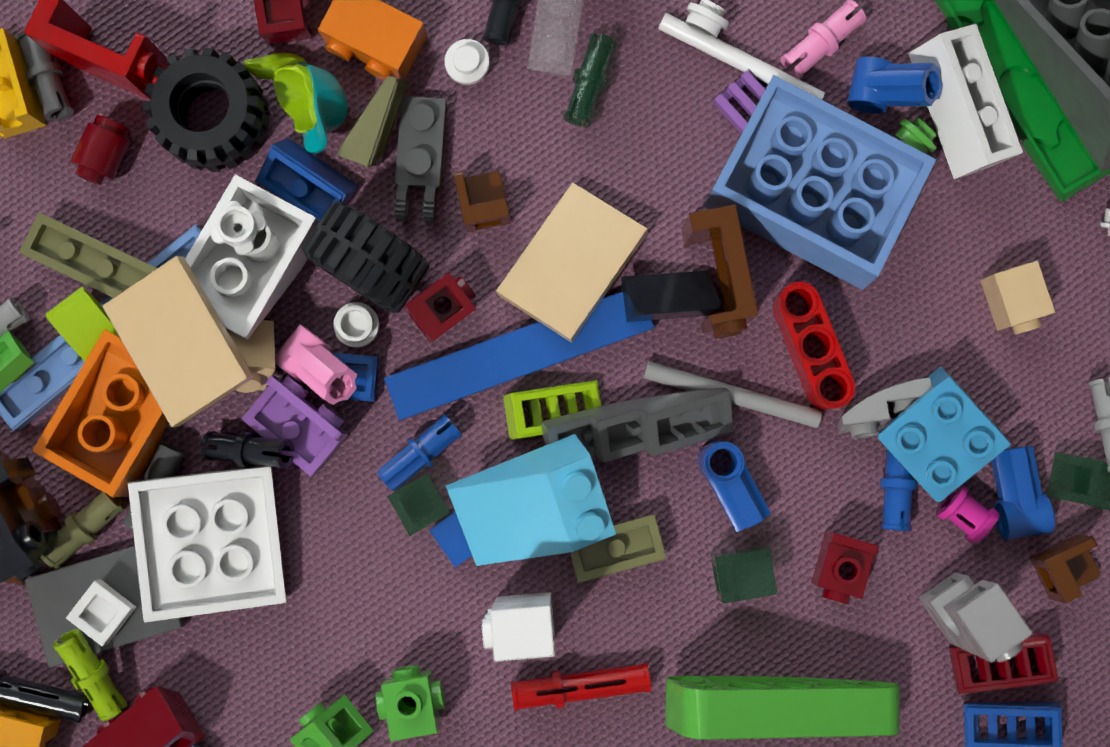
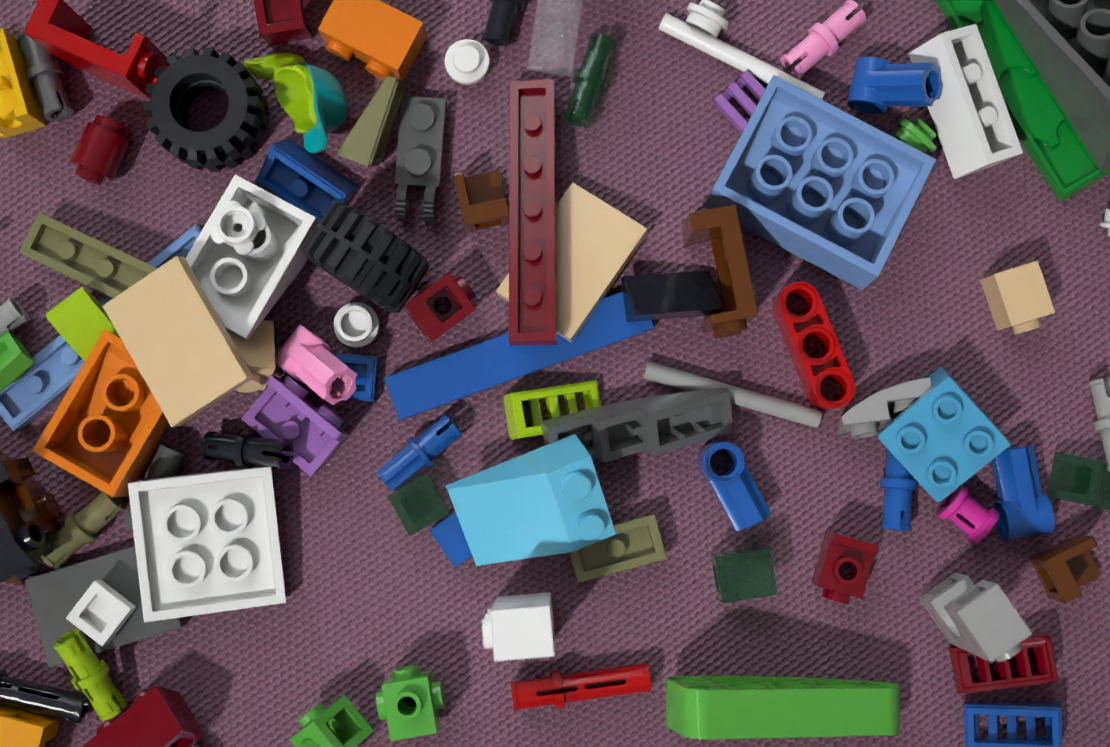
none -> dark red plate [509,79,557,346]

